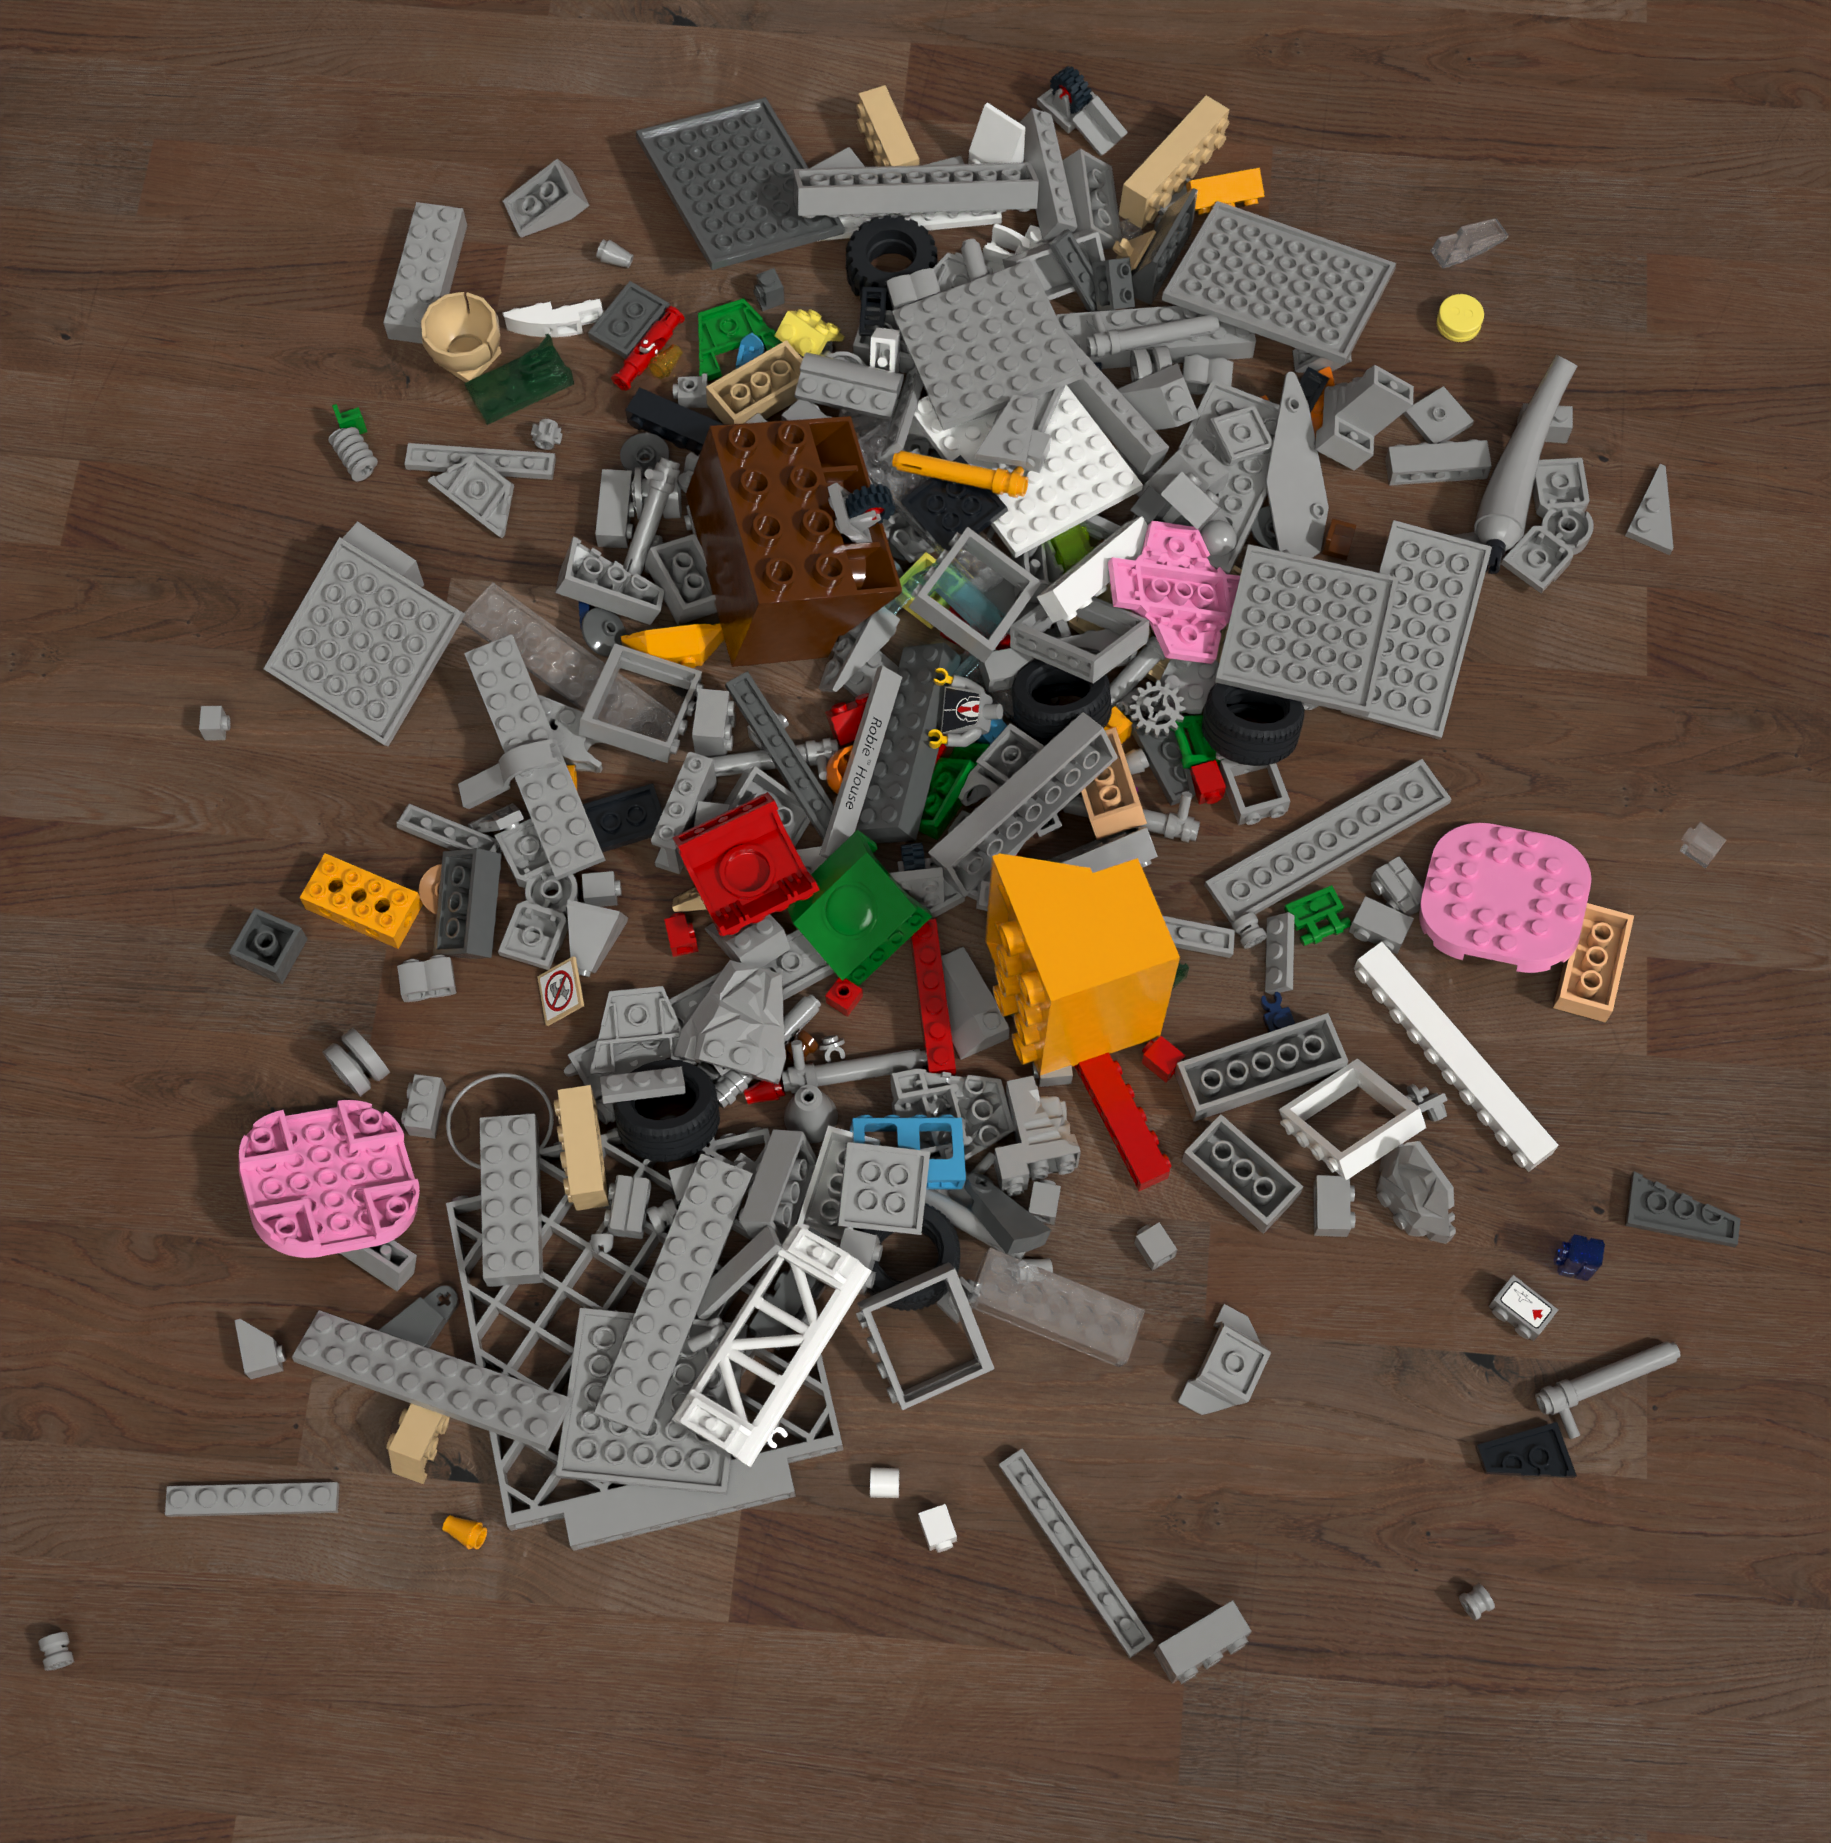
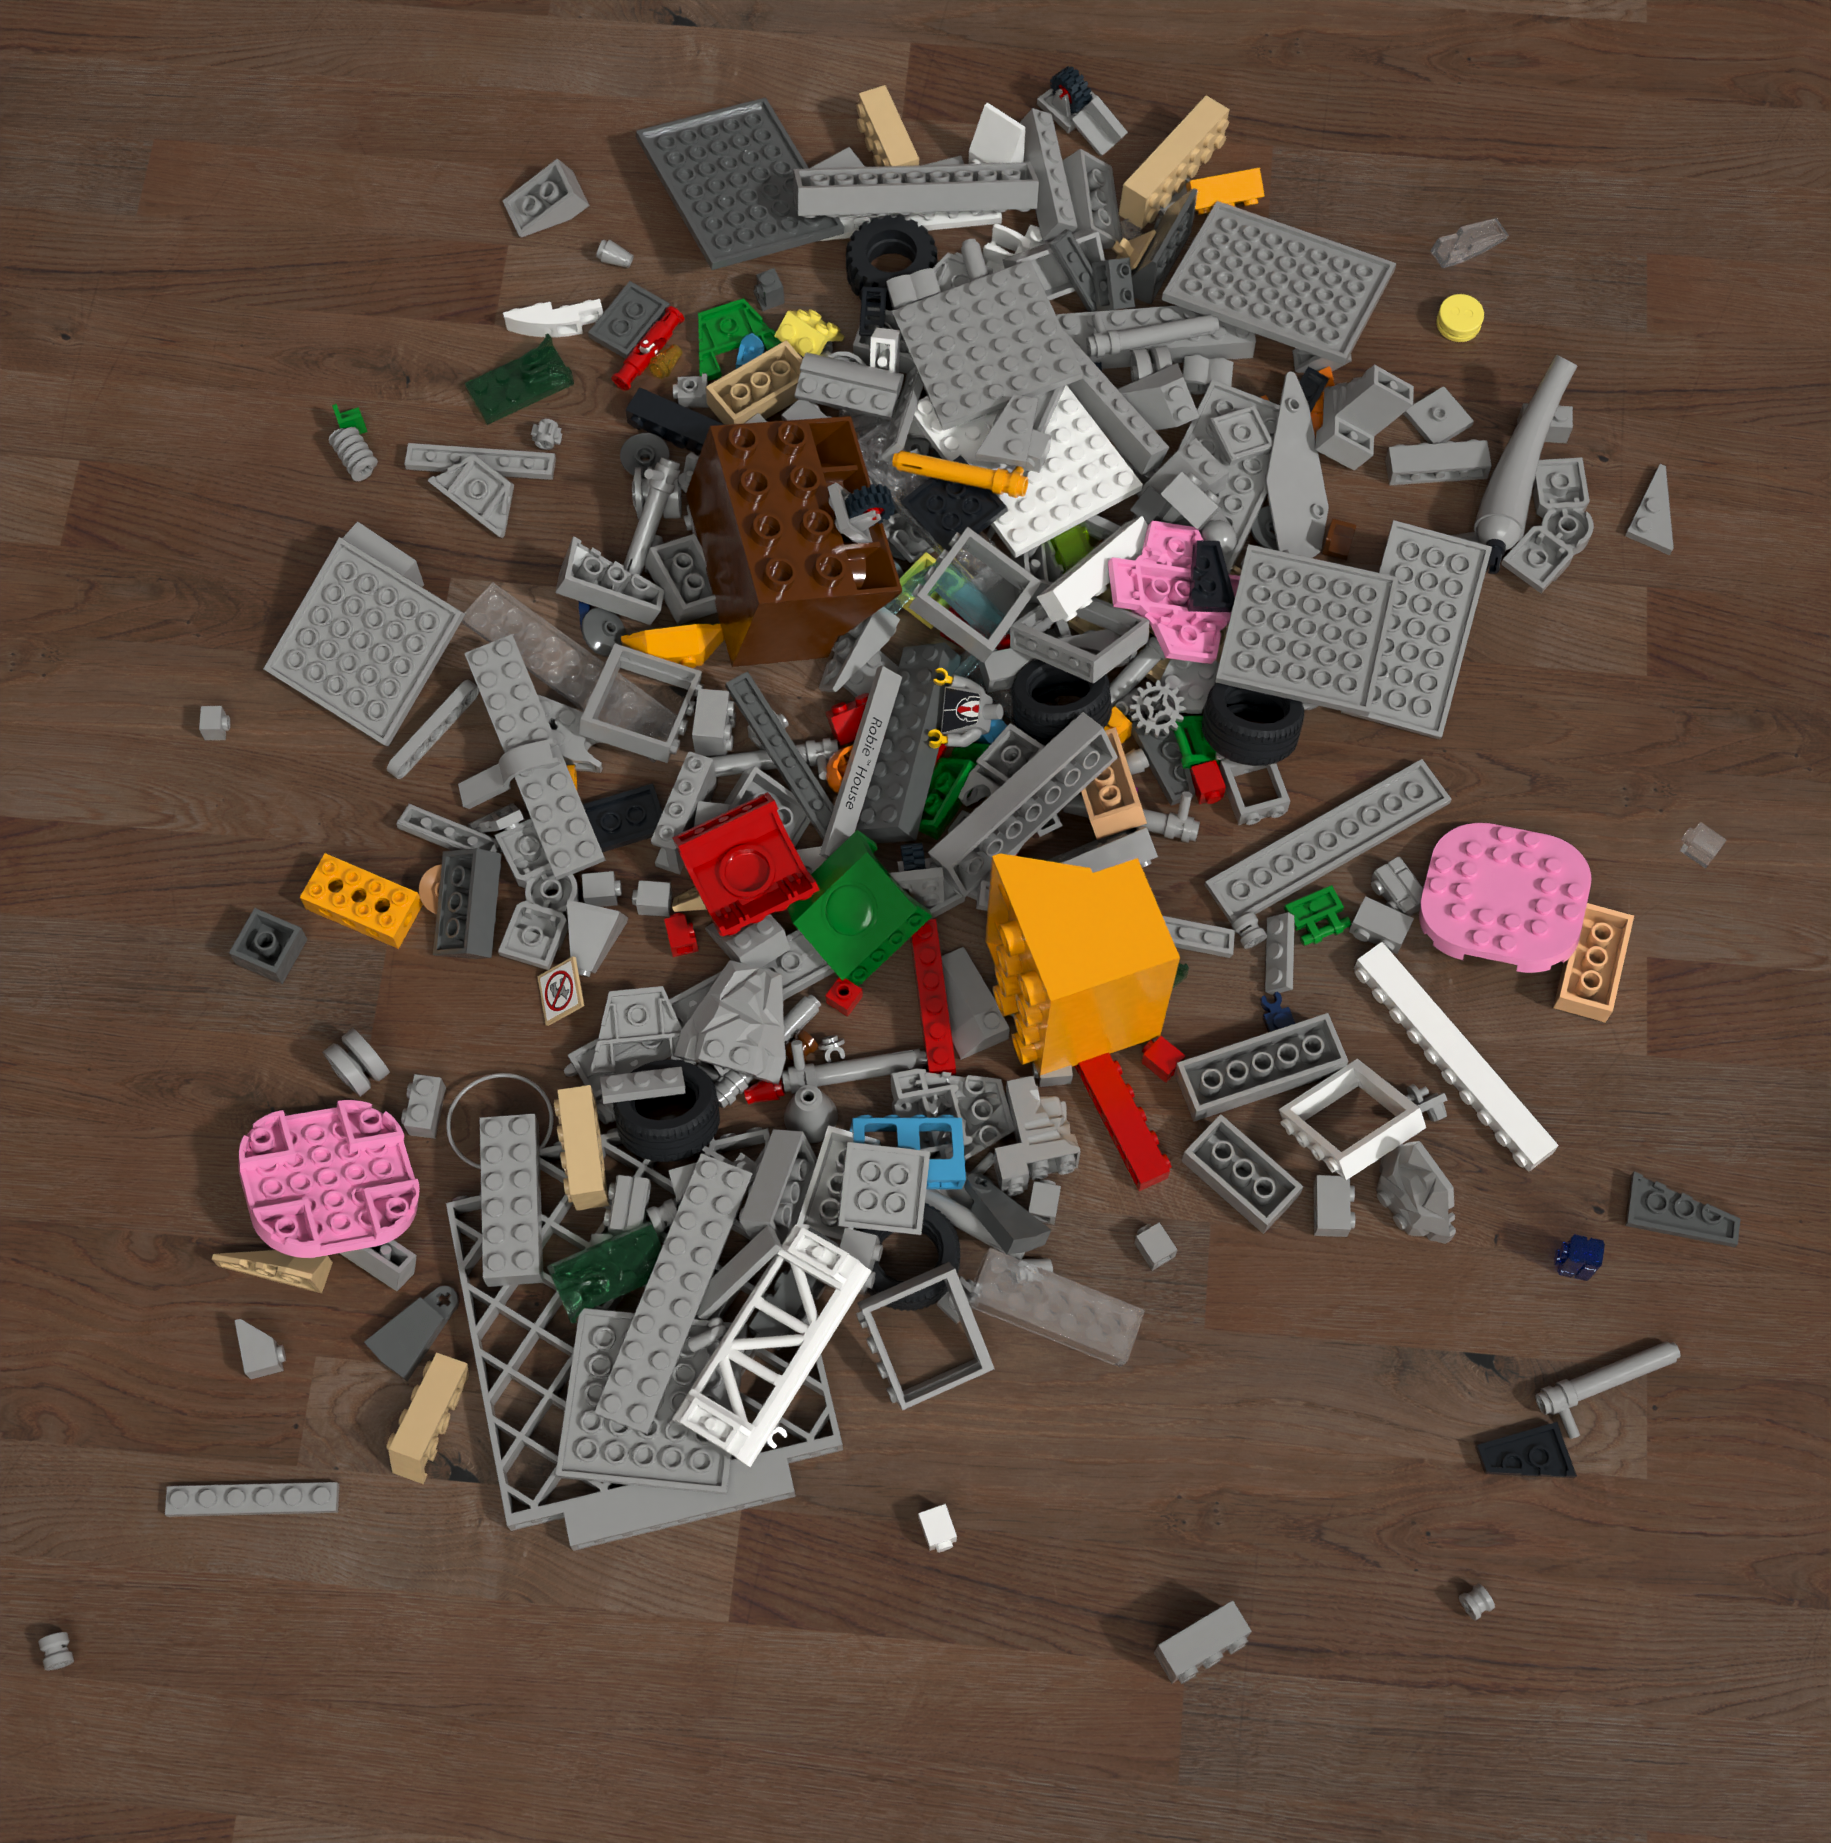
light grey plate [292,1310,572,1451] -> none
light grey brick [383,202,467,344] -> none
light grey brick [397,955,457,1002] -> none
tan plate [421,292,502,386] -> none
light orange cone [442,1515,487,1549] -> none
light grey brick [595,469,636,548] -> none
white brick [870,1468,899,1498] -> none
light grey plate [999,1449,1154,1658] -> none
light grey piece [1178,1304,1271,1415] -> none
brick [1488,1275,1558,1342] -> none
none -> tan wedge [212,1250,333,1293]
none -> light grey beam [387,680,479,779]
none -> clear green plate [547,1221,662,1324]
none -> light grey brick [632,881,672,917]
none -> black wing [1188,540,1235,612]

